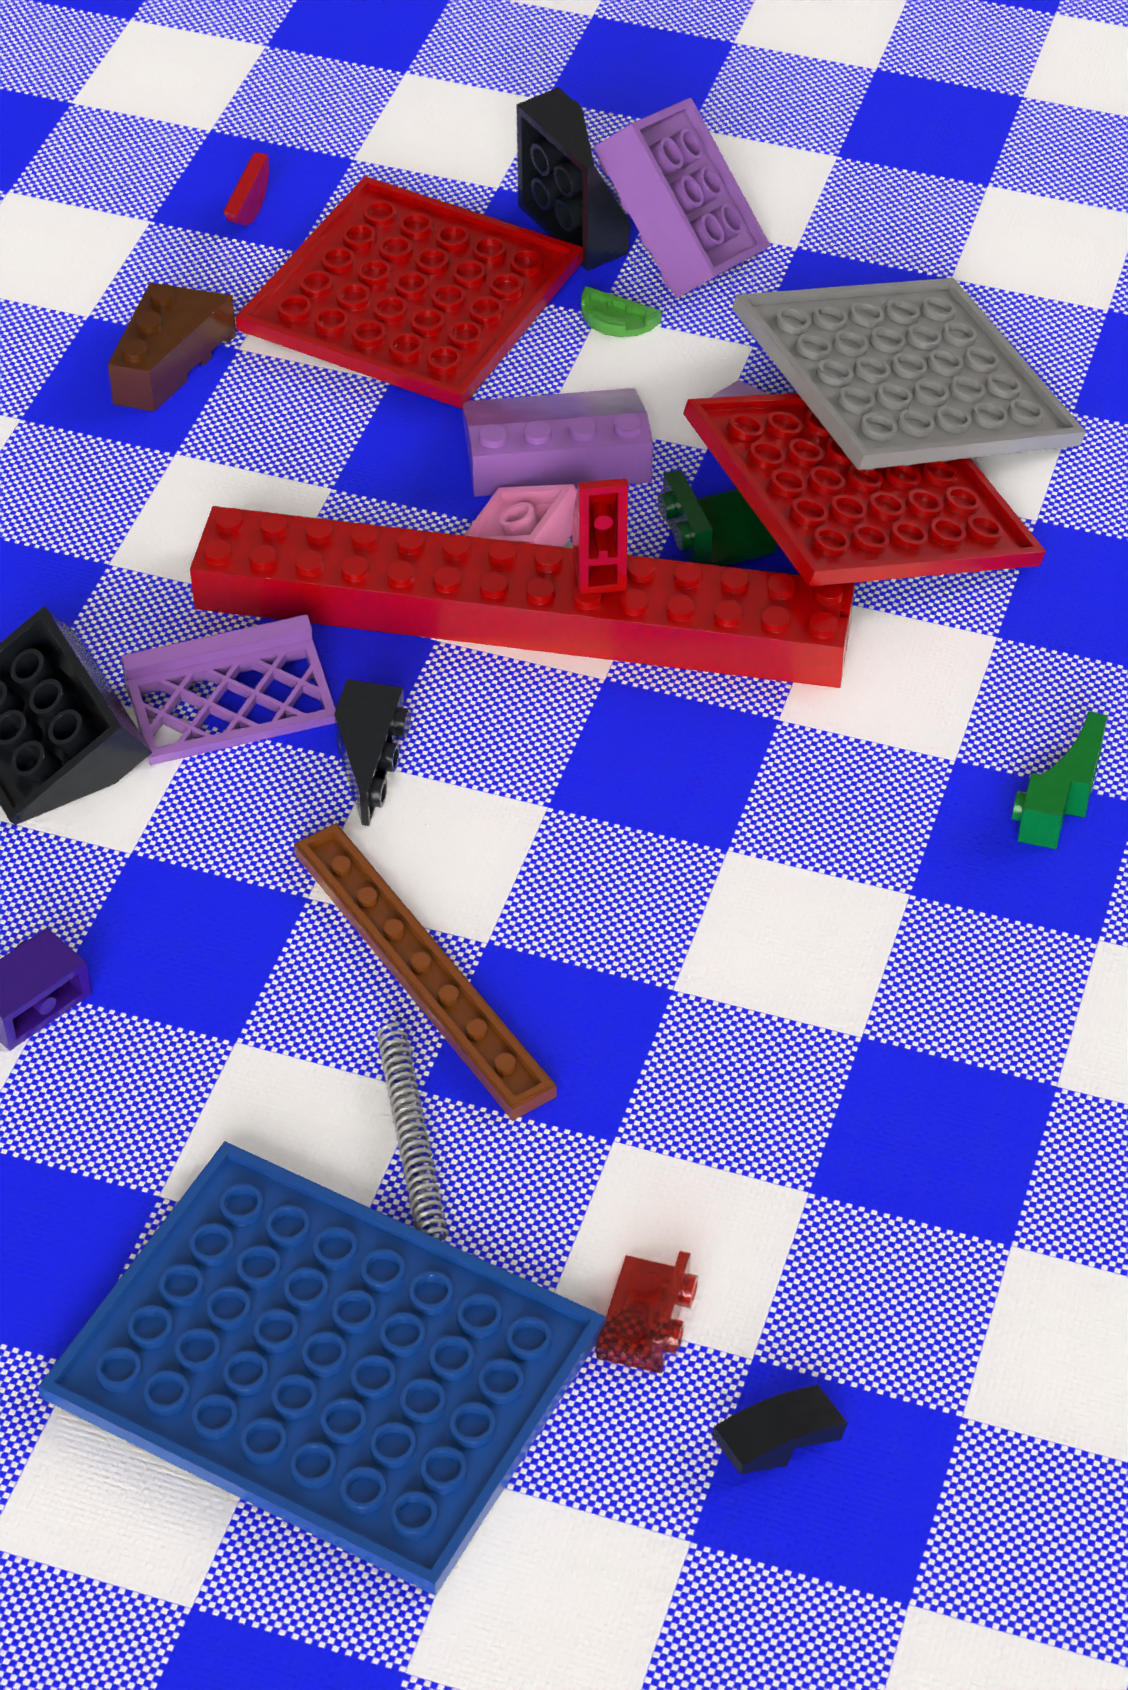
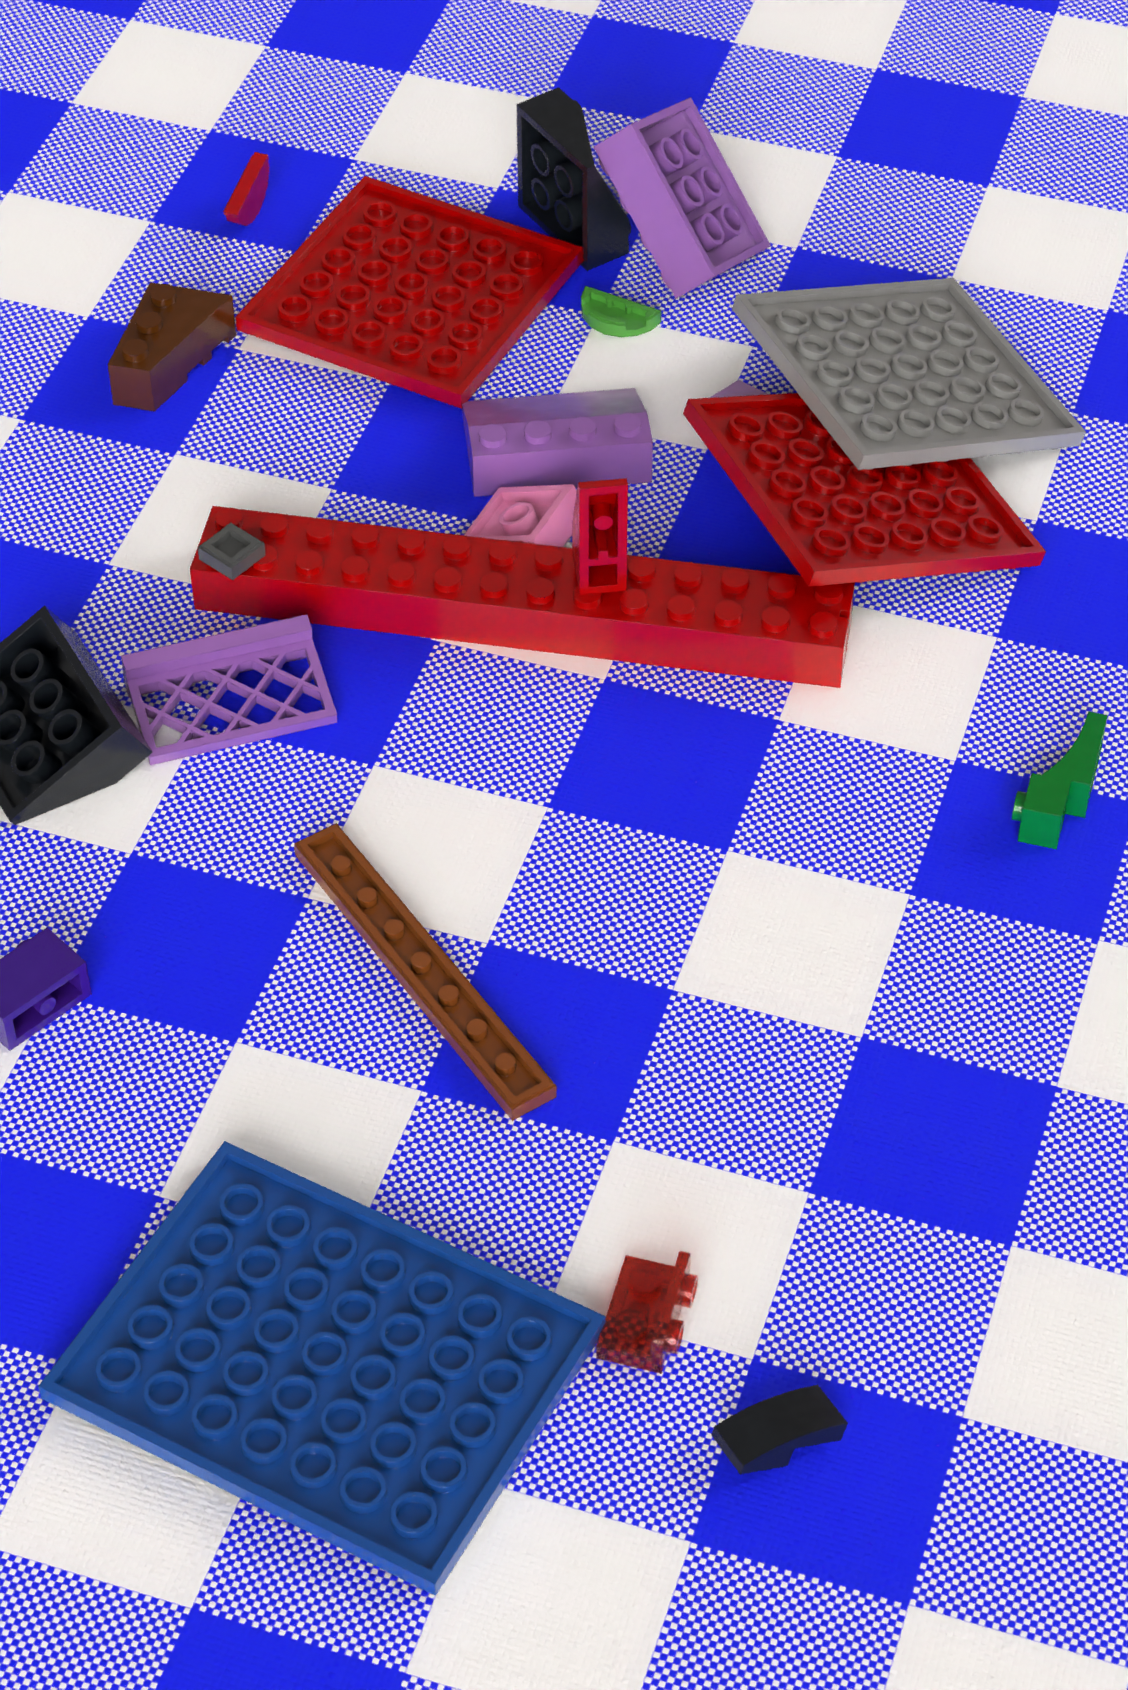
black slope [334,679,411,826] -> none
light grey piece [377,1022,449,1241] -> none
dark green bracket [658,469,777,566] -> none
none -> dark grey tile [198,523,266,580]

